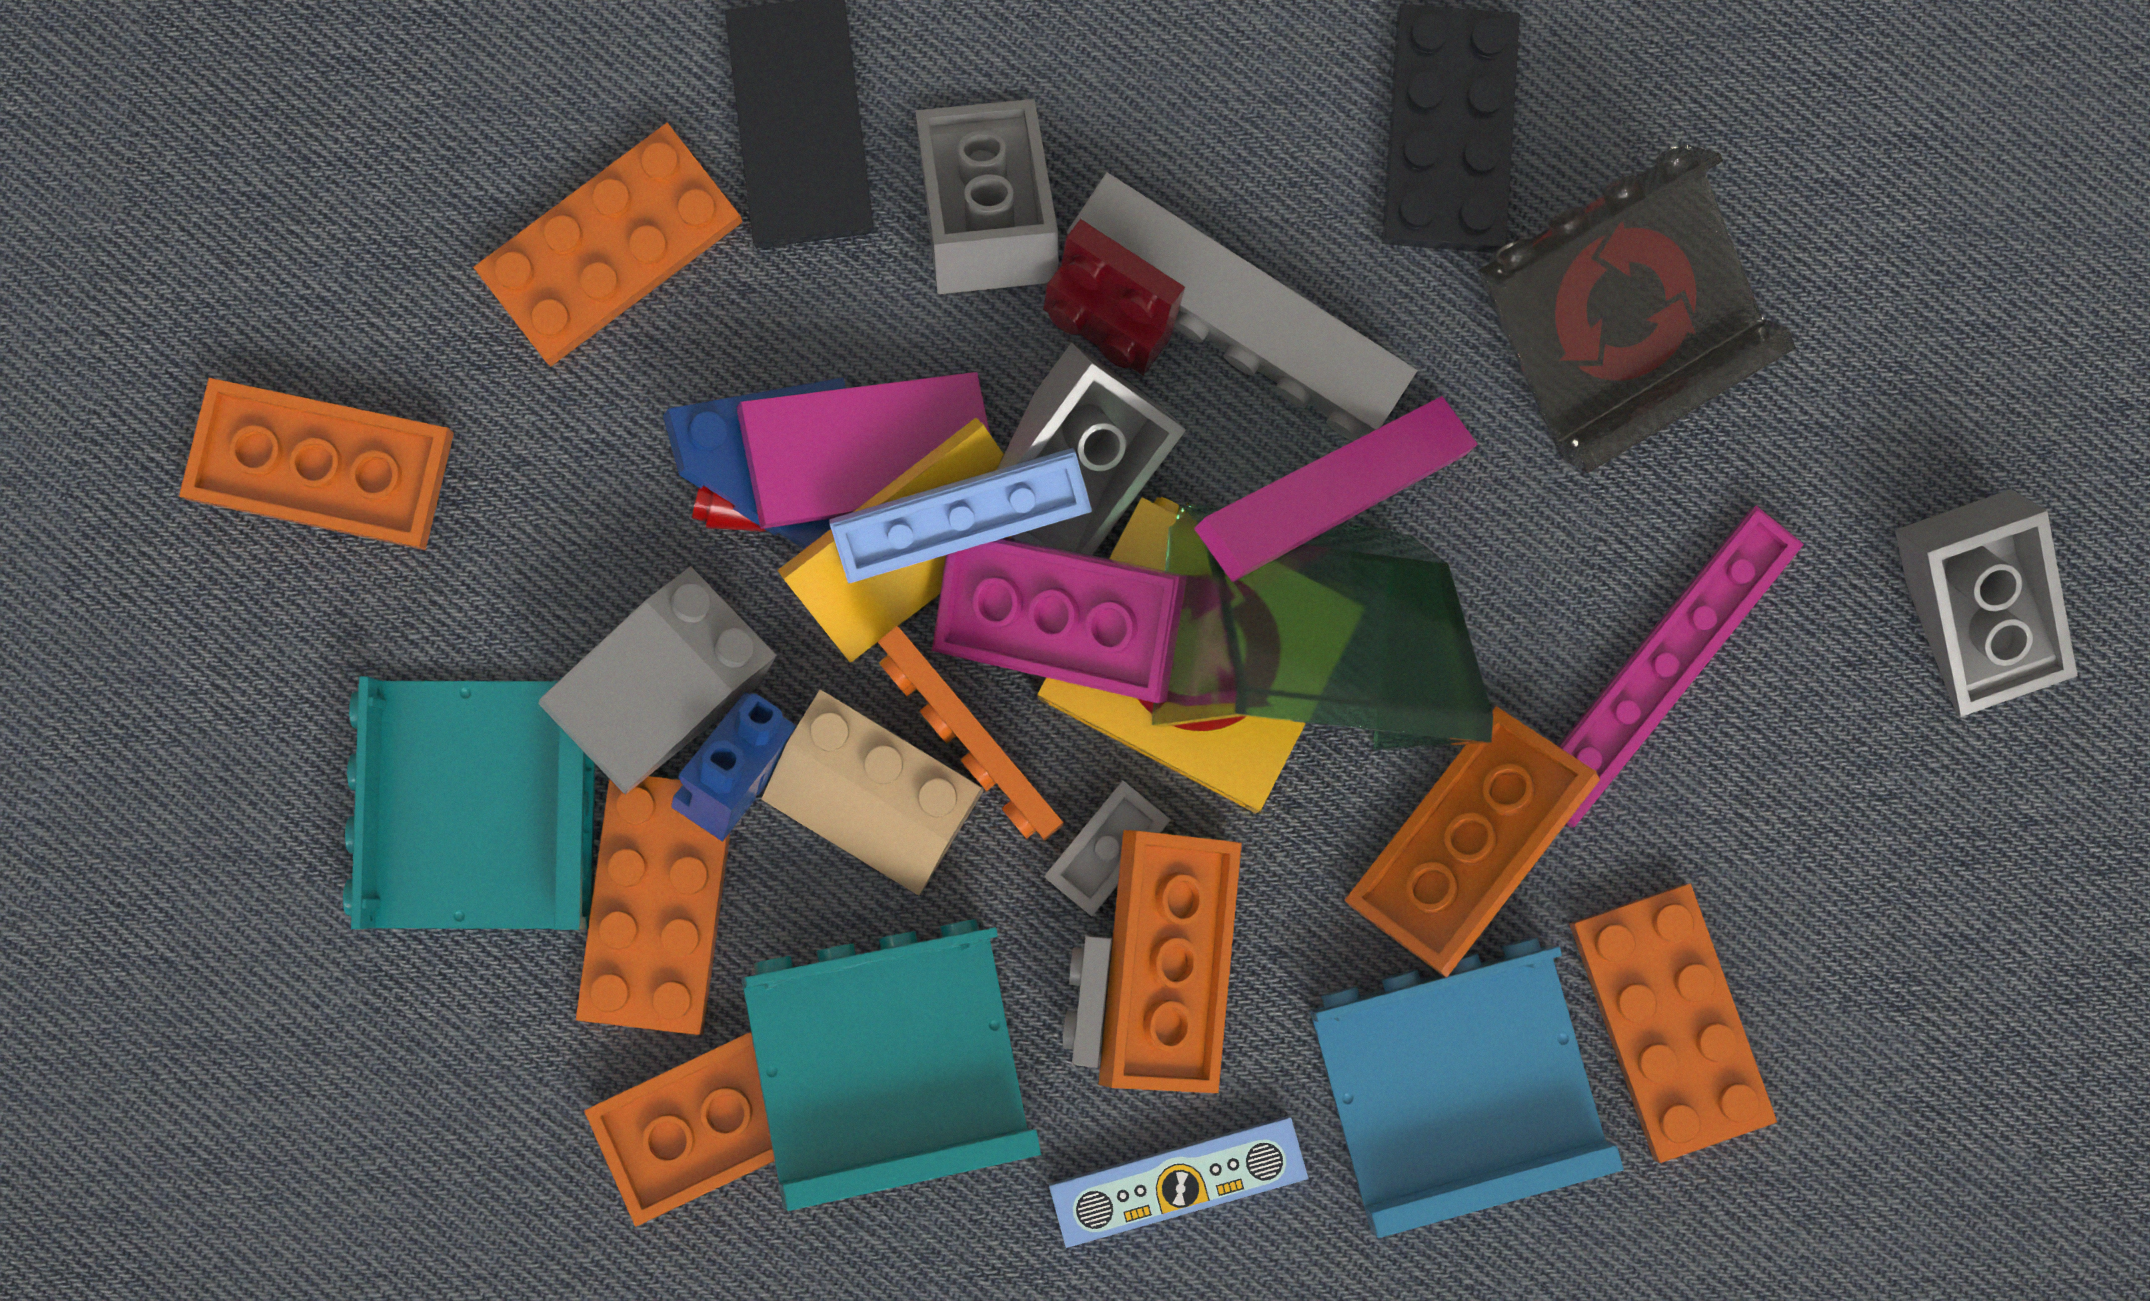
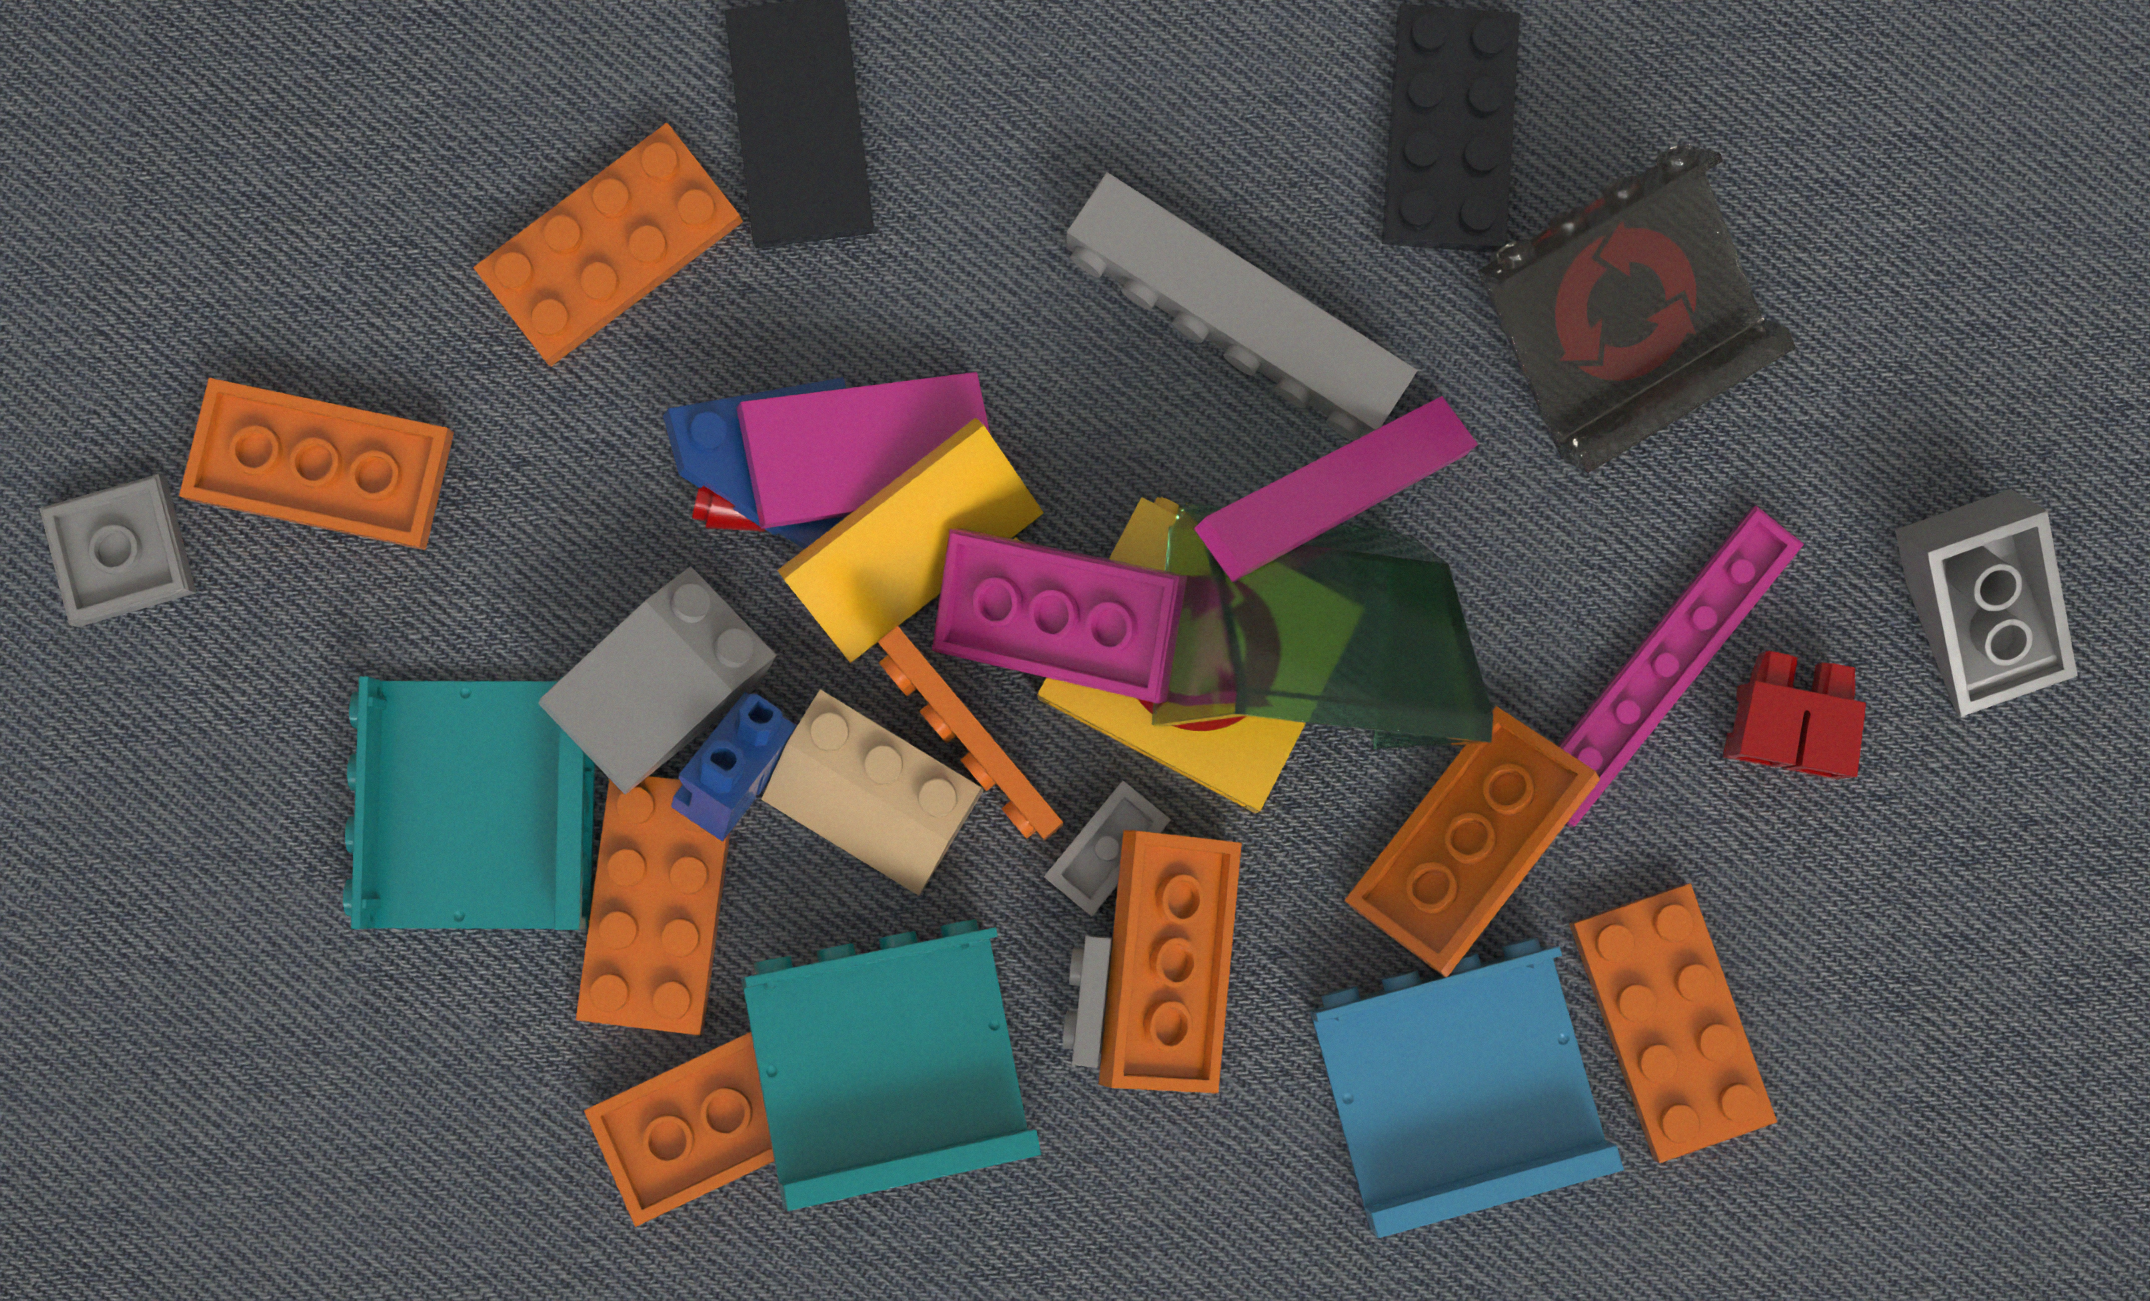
light blue tile [830,448,1092,584] -> none
light grey slope [915,99,1058,294] -> none
light grey slope [997,342,1186,556] -> none
dark red plate [1043,219,1185,376] -> none
tile [1049,1116,1308,1248] -> none
none -> light grey tile [39,474,197,627]
none -> red hips [1722,651,1866,780]

